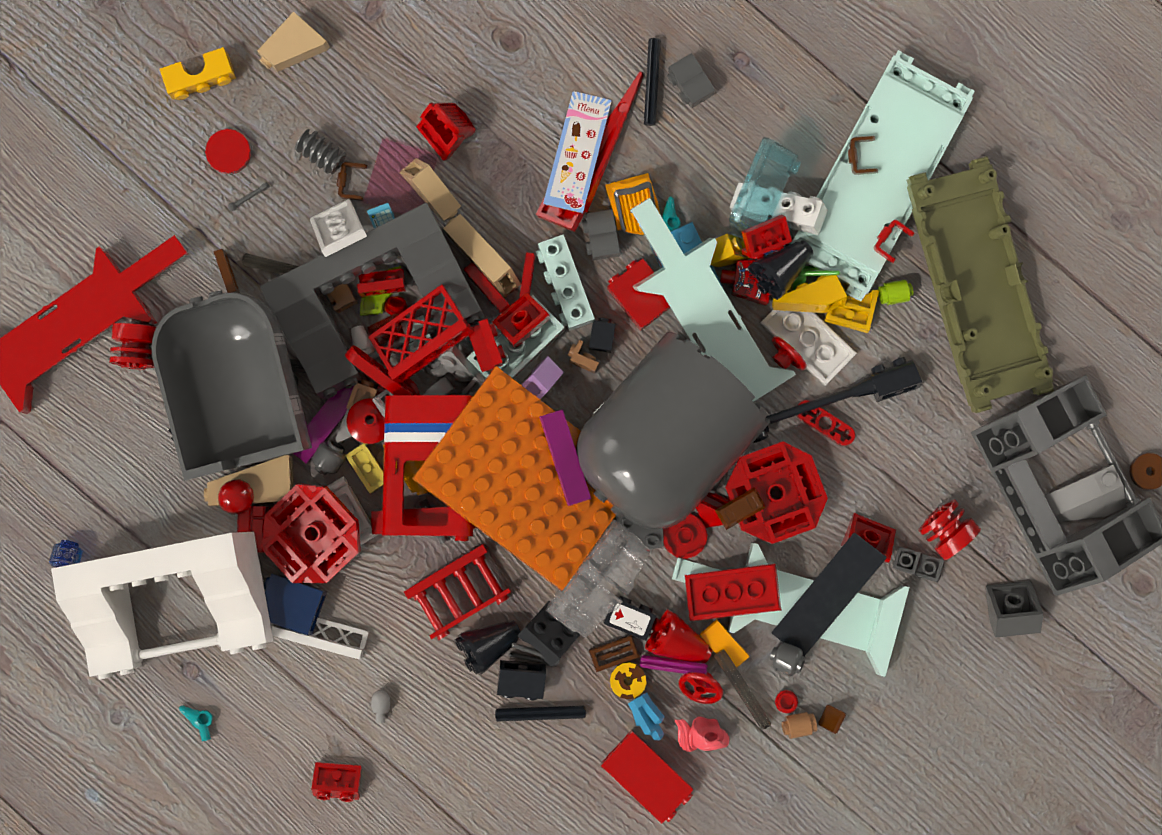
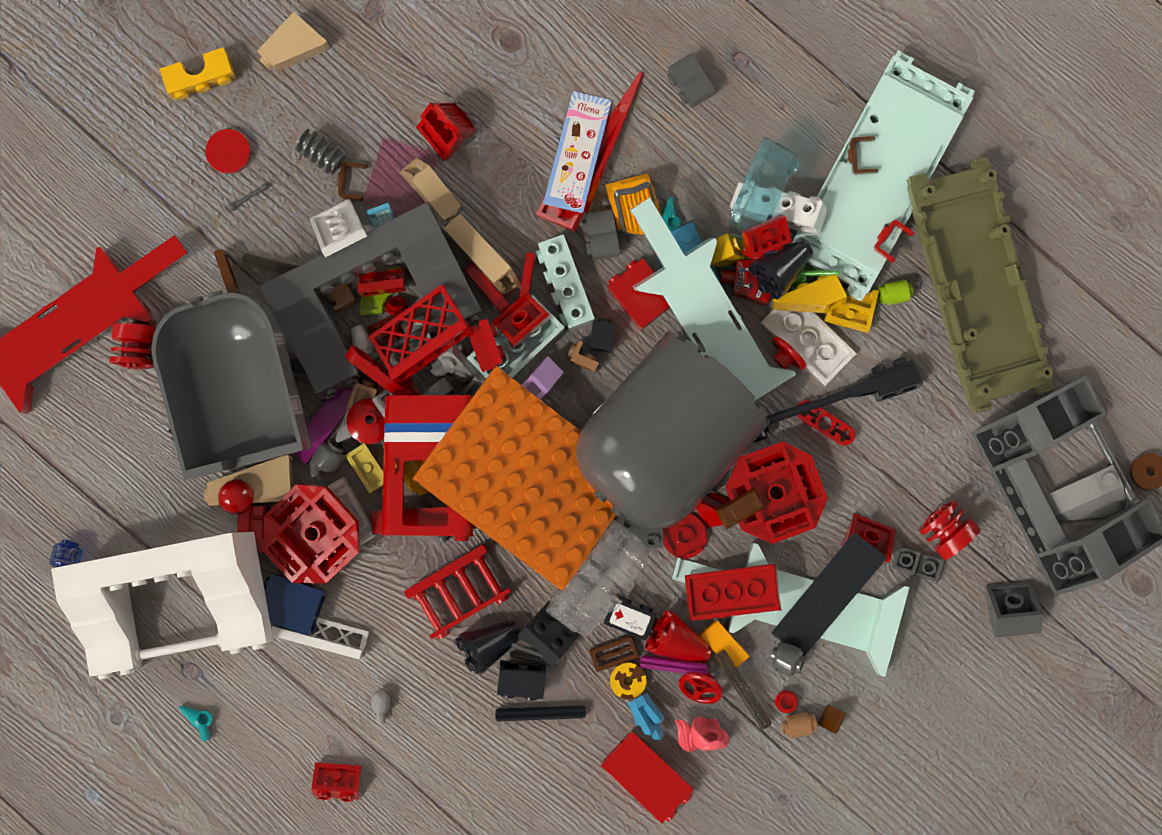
magenta tile [539,409,591,506] -> none
black axle [644,38,661,126] -> none

